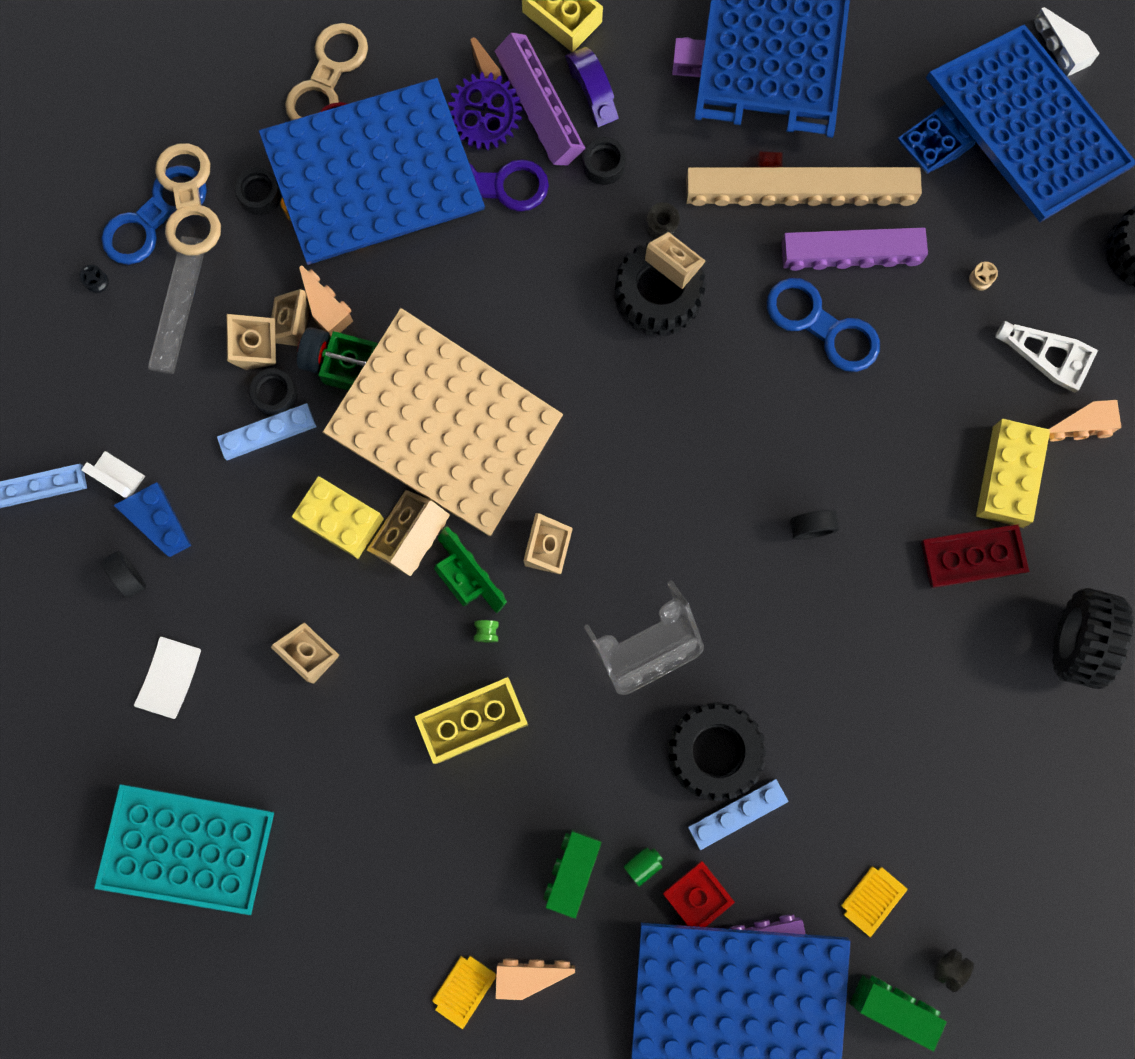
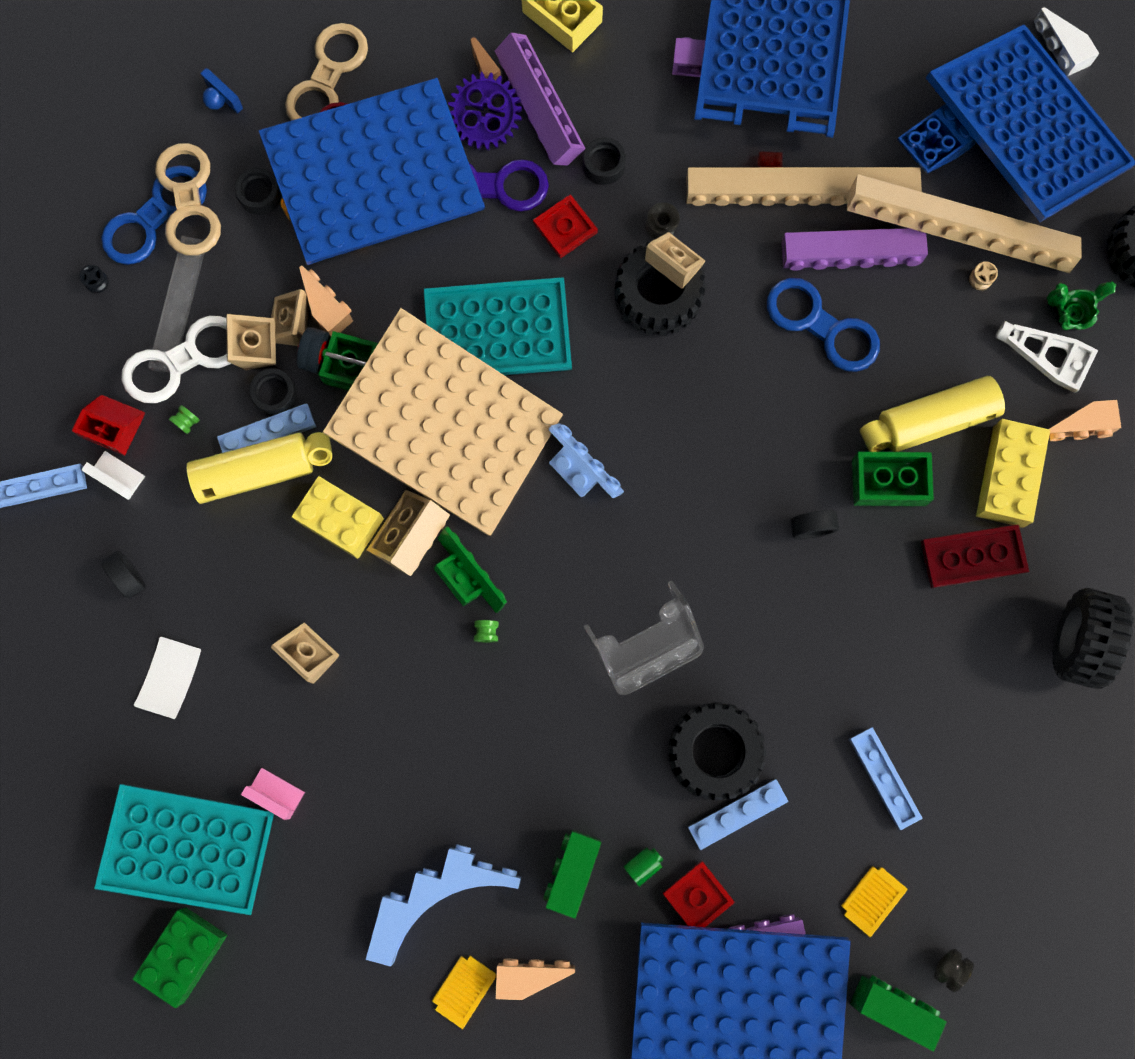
blue wing [114,482,192,557] -> none
light yellow brick [414,677,528,764] -> none
tan slope [523,513,573,574] -> none
dark purple arch [565,47,619,127] -> none
none -> red slope [72,395,145,456]
none -> white bar [121,316,231,403]
none -> green brick [132,907,228,1008]
none -> bright green wheel [169,405,200,434]
none -> light yellow piece [186,432,332,504]
none -> blue tile [200,68,243,114]
none -> bright pink panel [241,768,305,820]
none -> light blue arch [366,844,521,966]
none -> teal plate [424,277,572,375]
none -> red plate [533,194,598,259]
none -> light blue bracket [548,423,624,498]
none -> tan brick [847,174,1082,273]
none -> light blue plate [849,727,923,830]
none -> green brick [852,452,934,506]
none -> light yellow piece [860,376,1005,452]
none -> green hair [1047,281,1116,330]

